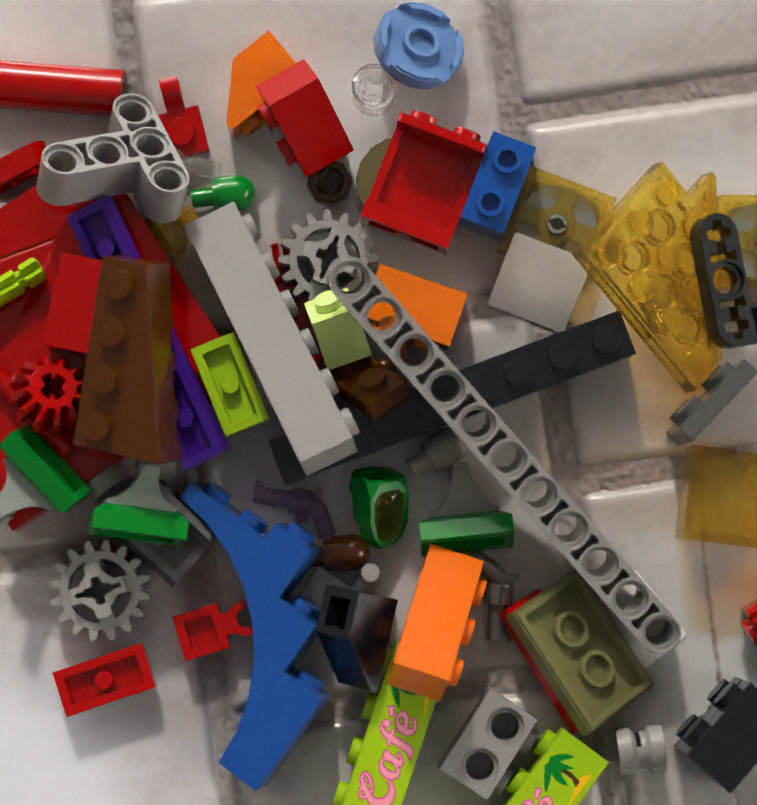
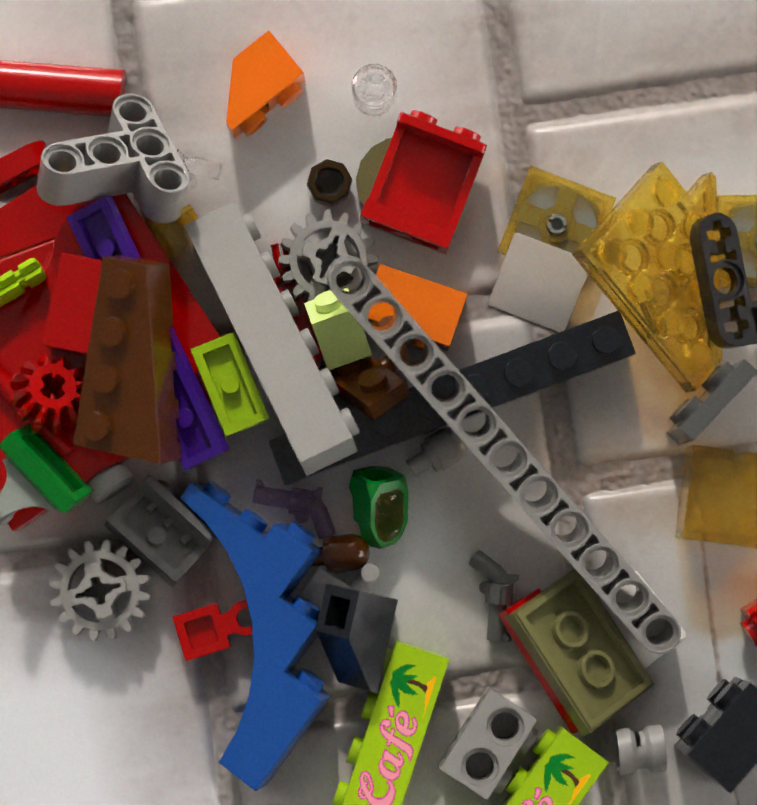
red plate [52,642,157,717] -> none
green piece [86,459,189,547] -> none
red plate [158,76,210,159] -> none
green cylinder [190,175,255,211] -> none
red brick [256,59,354,177] -> none
medium blue tile [373,2,464,90] -> none
orange brick [386,544,487,701] -> none
green piece [419,462,514,557] -> none
blue brick [458,131,537,242] -> none

